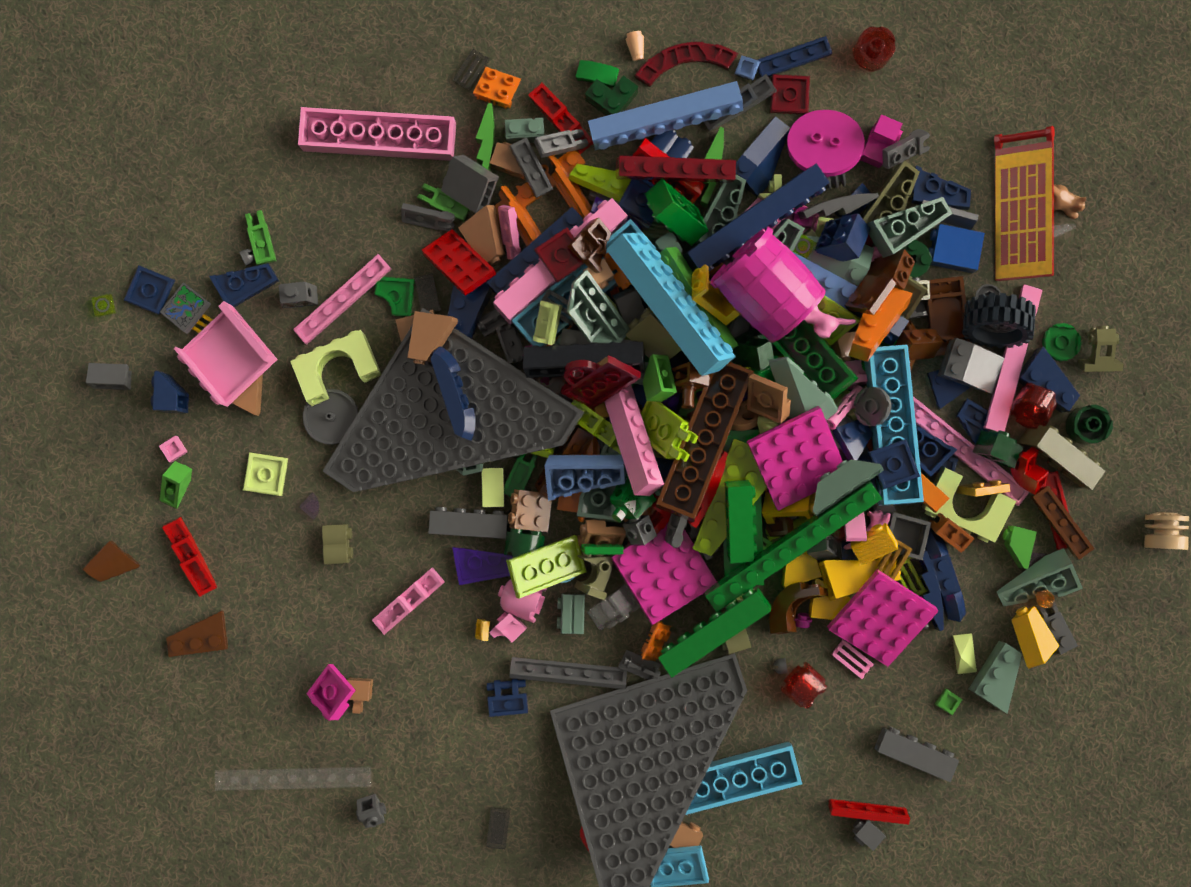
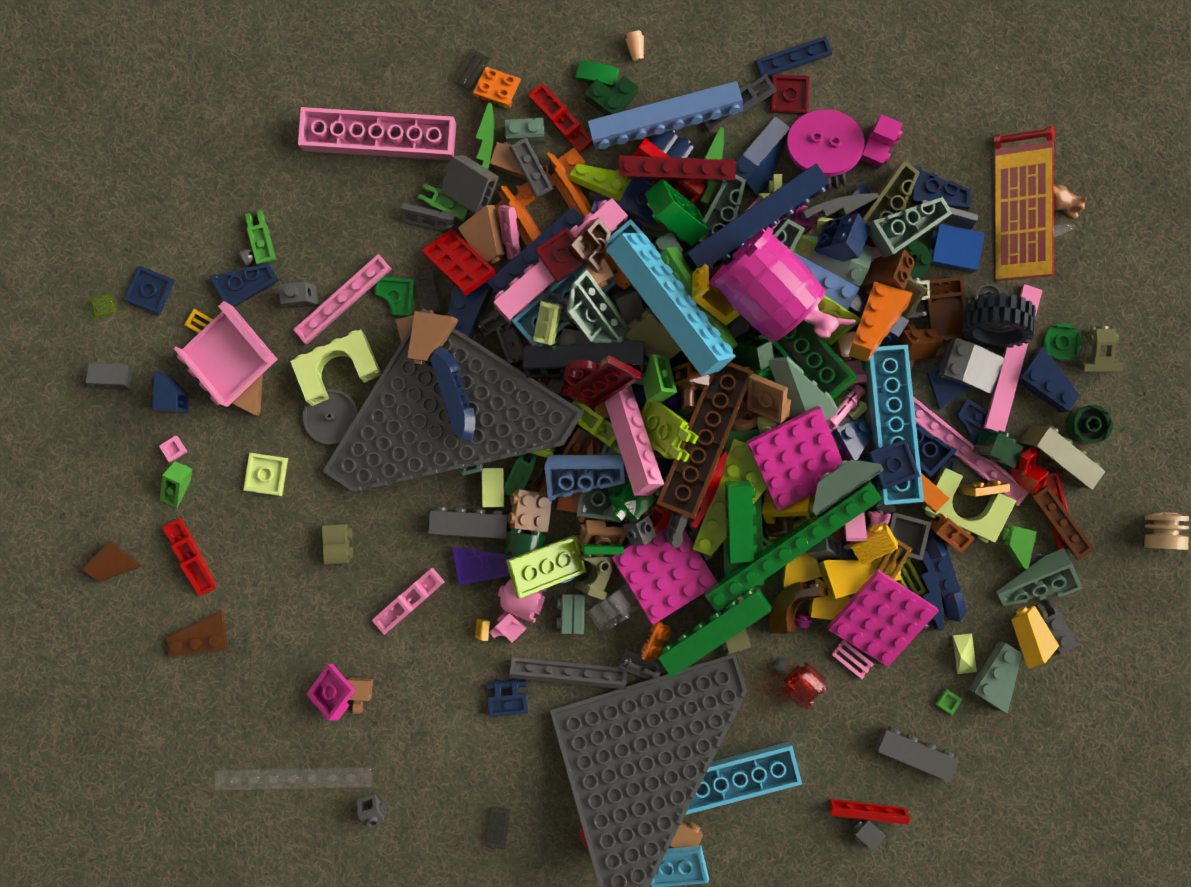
tile [160,282,211,334] -> none
tile [299,492,319,520] -> none
dark grey hinge [534,129,589,158] -> none
dark red tile [634,42,738,87] -> none
medium blue tile [735,55,760,80] -> none
reddish brown plate [844,275,896,315] -> none
clear red brick [853,26,895,72] -> none
dark grey tile [854,387,891,426] -> none
dark grey plate [882,129,930,169] -> none
clear red brick [1010,383,1057,429] -> none
clear orange plate [1036,590,1055,608] -> none

